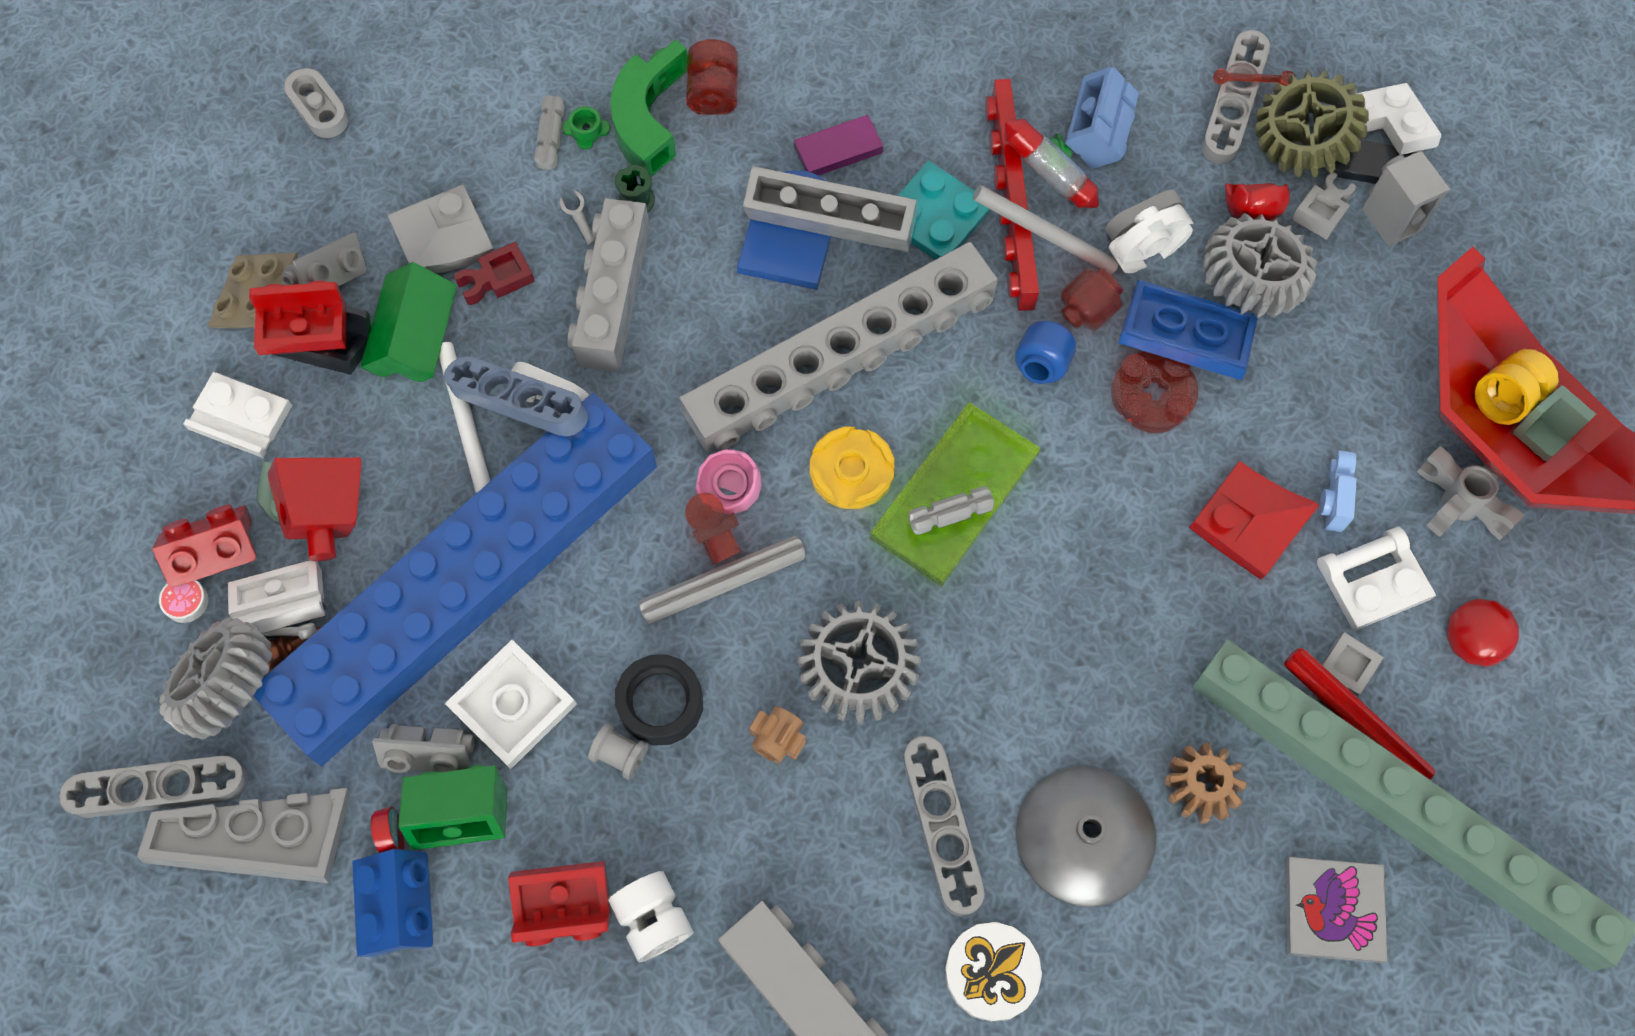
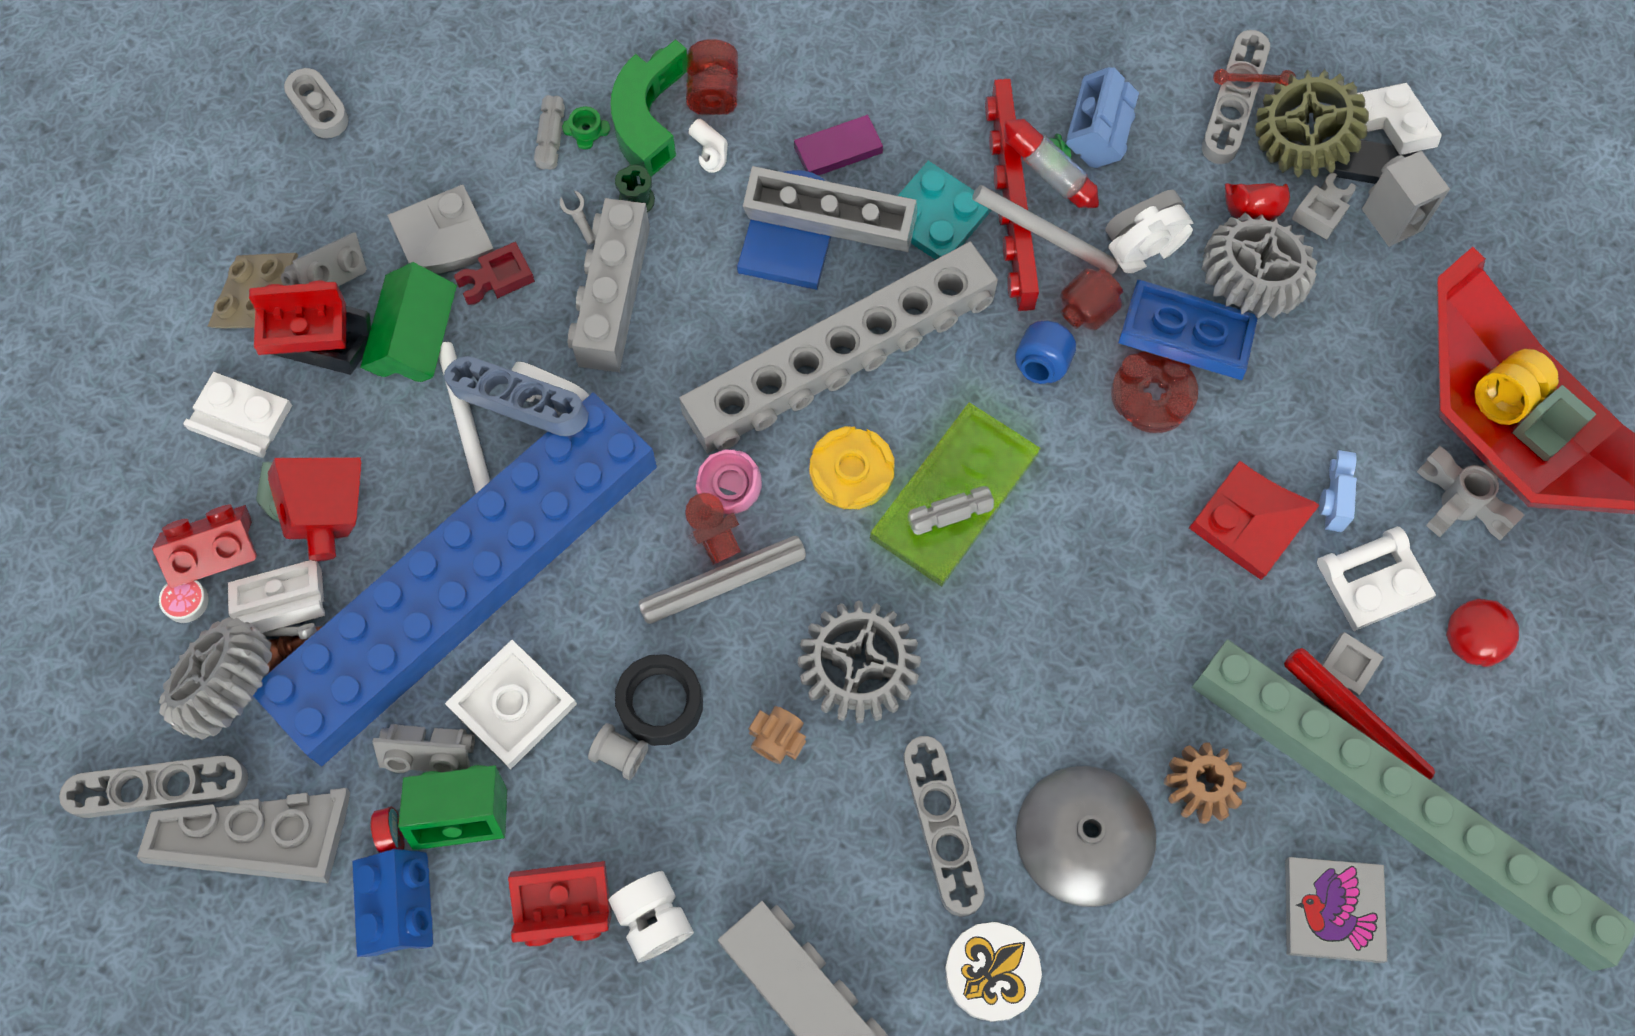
none -> white arm [689,119,728,173]

